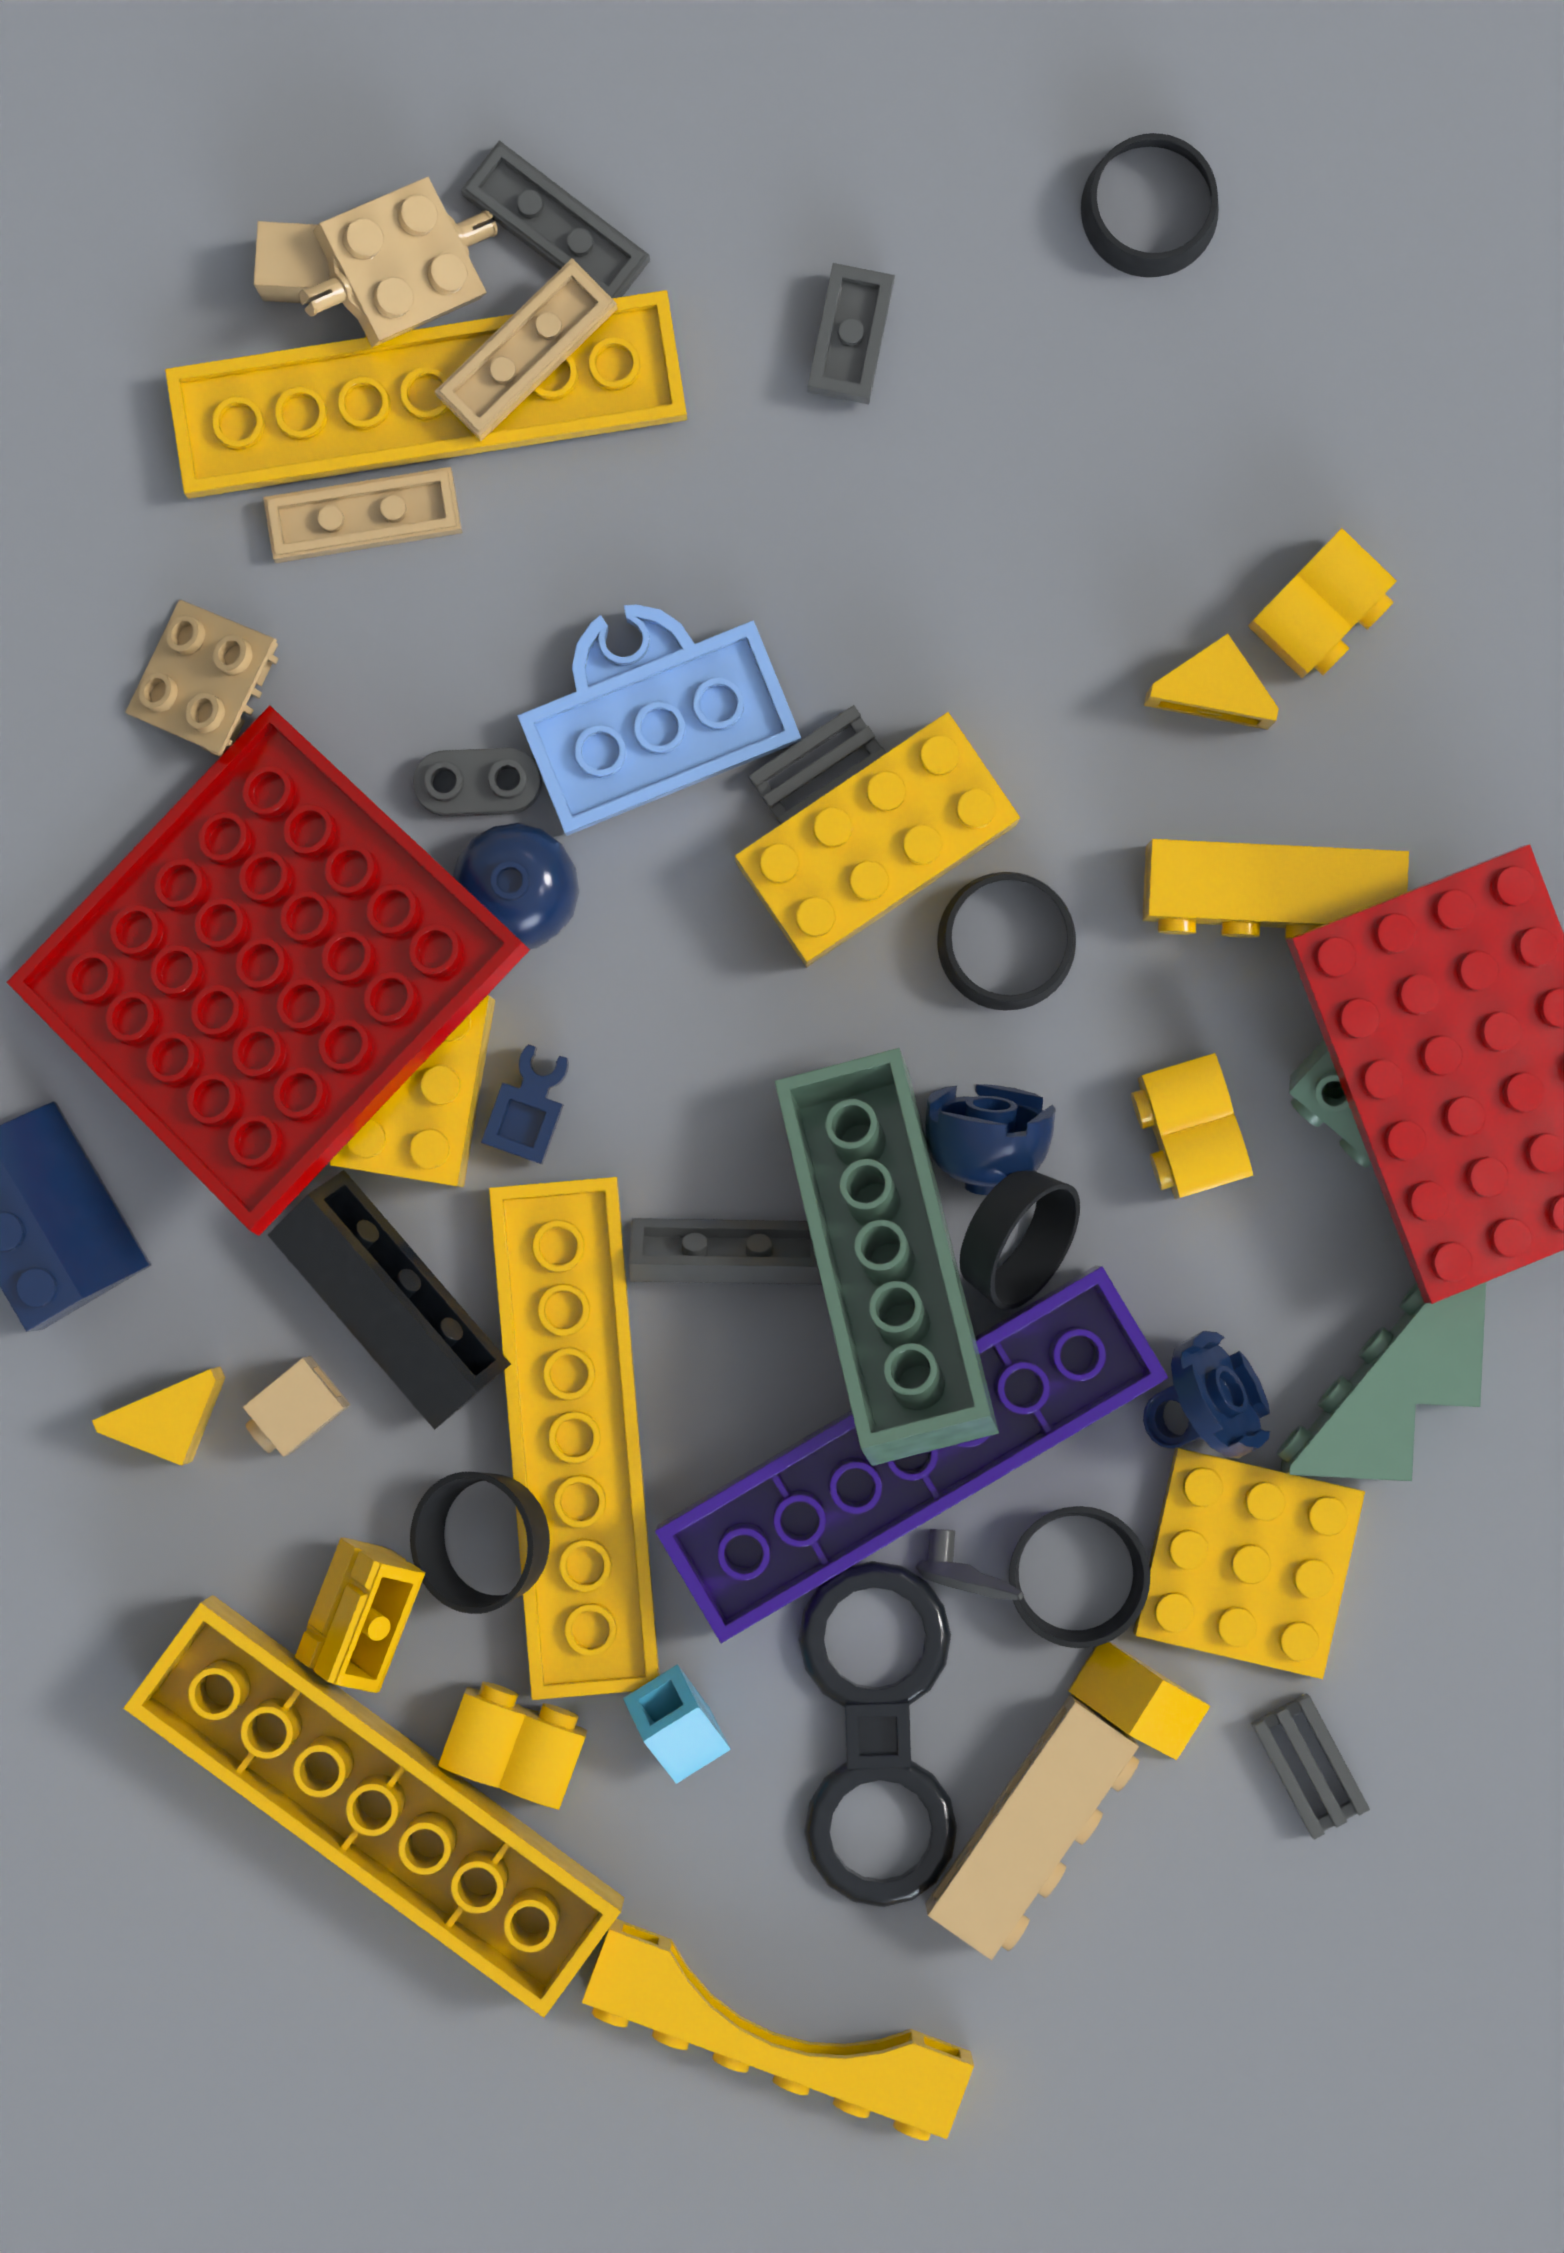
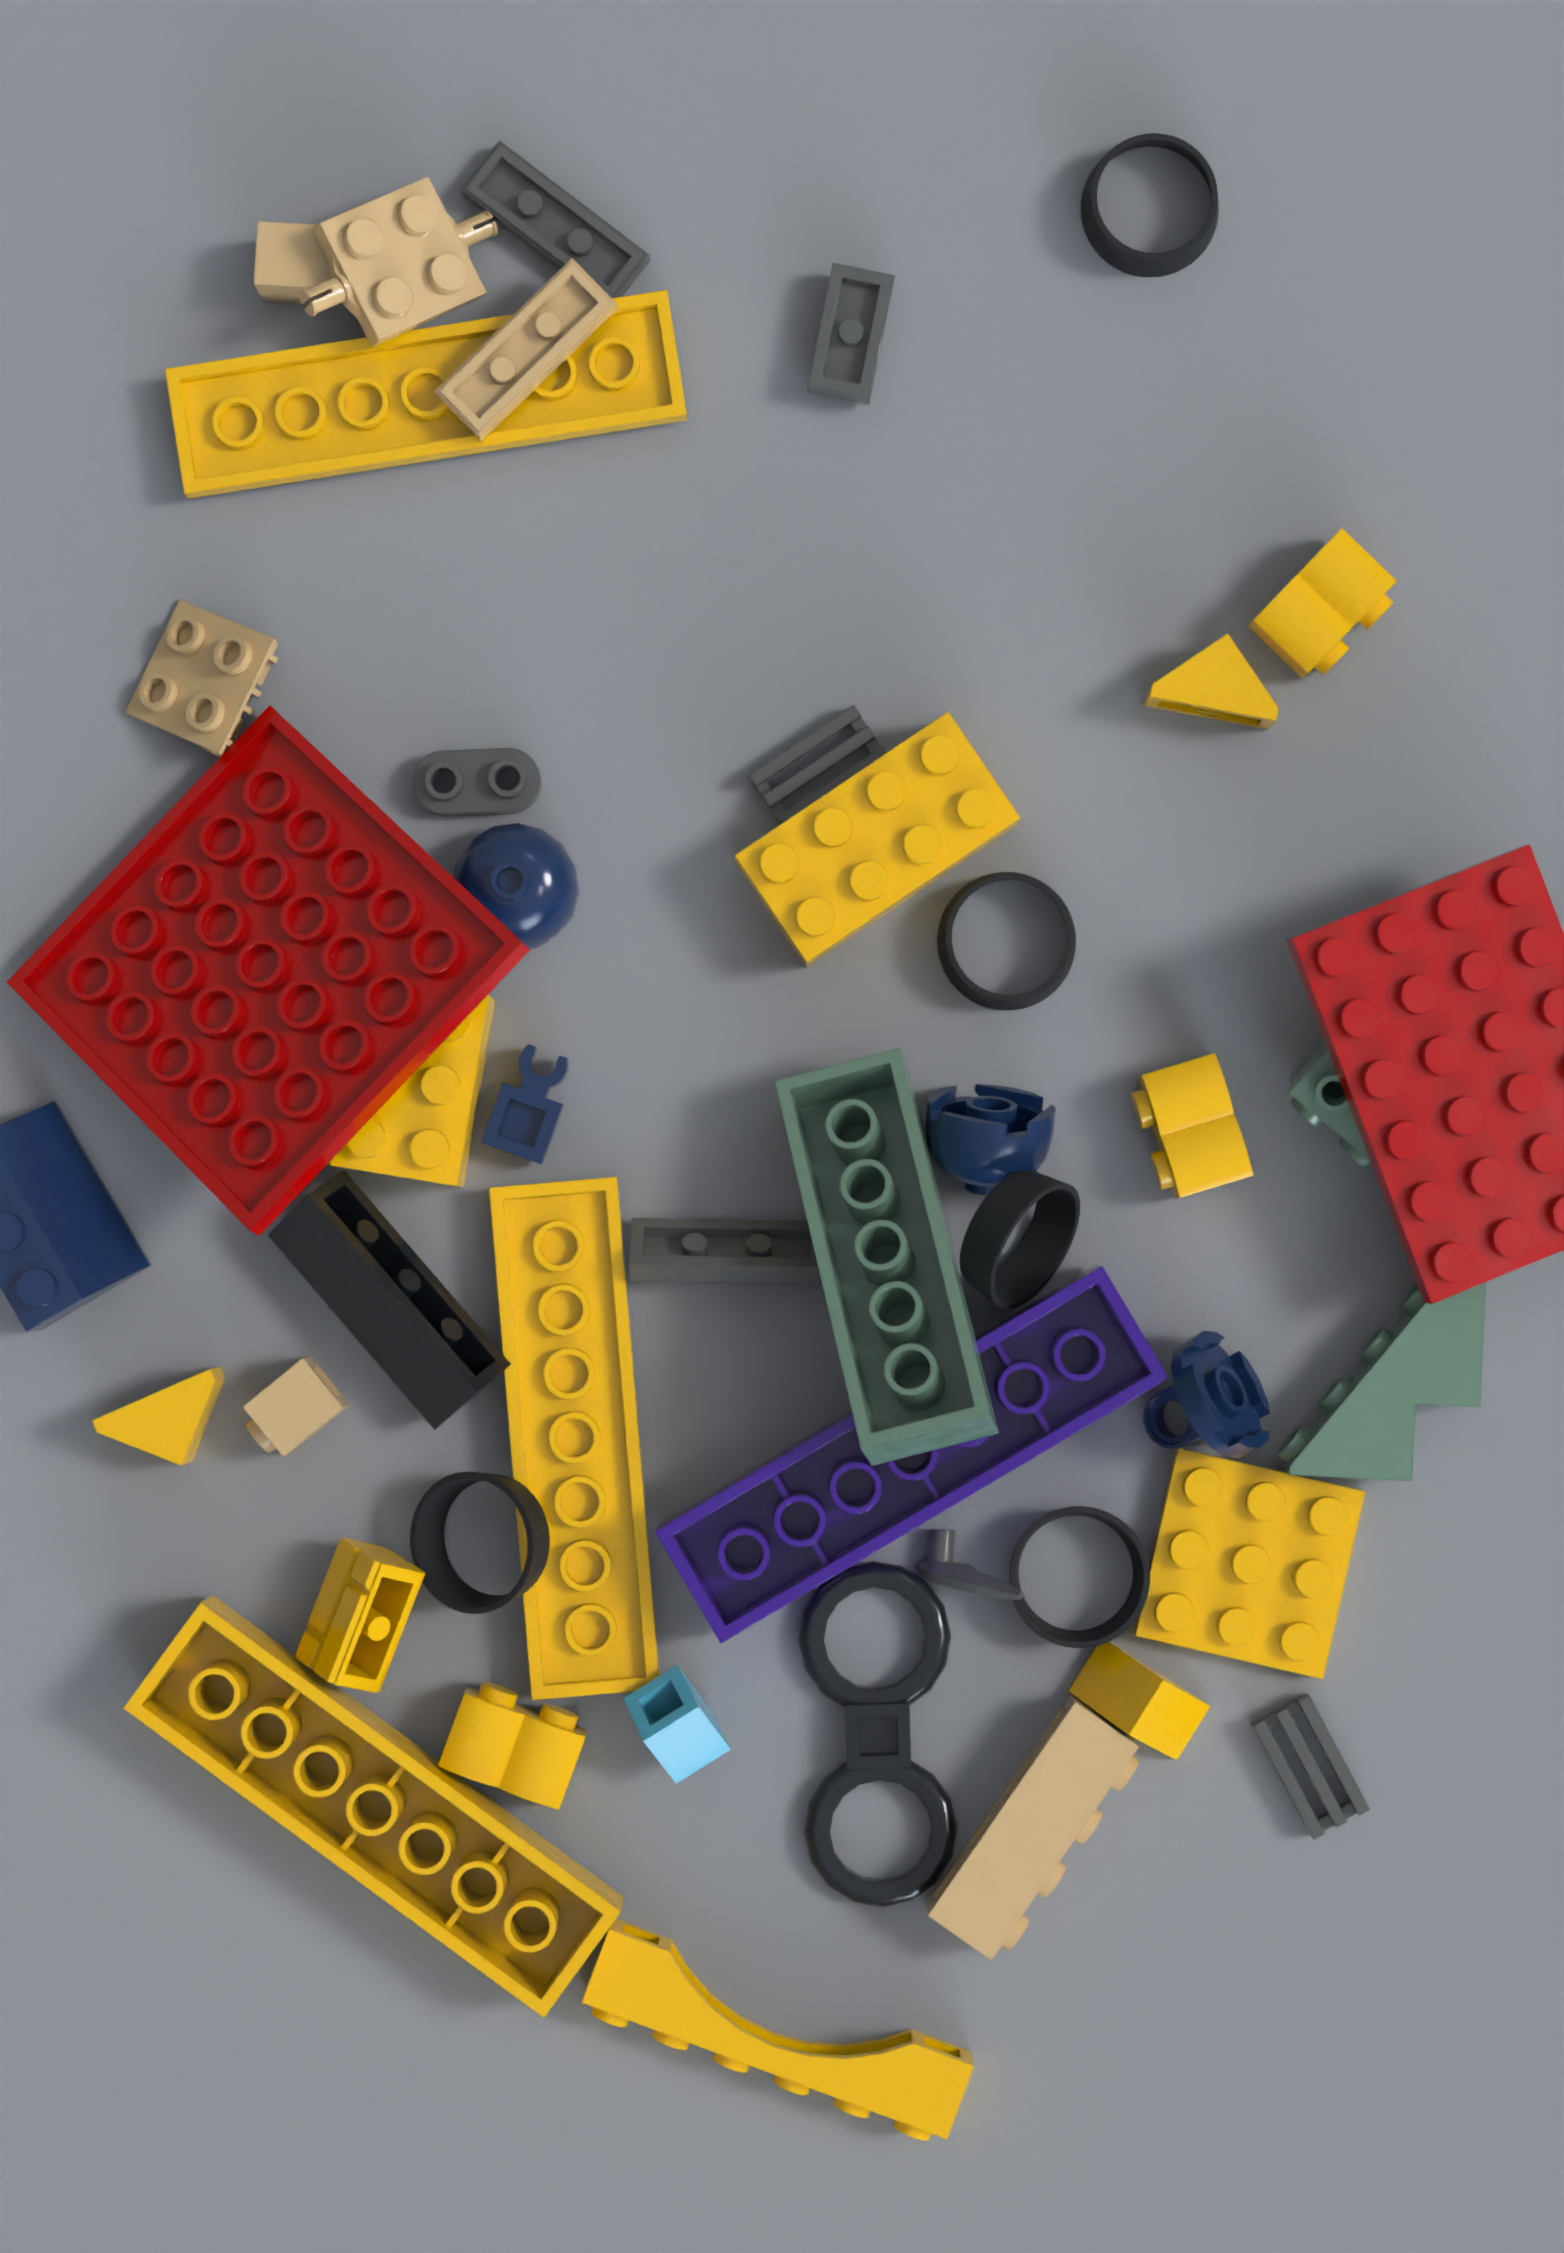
tan tile [263,467,463,563] -> none
light blue plate [517,604,801,836] -> none
yellow brick [1142,839,1409,939] -> none

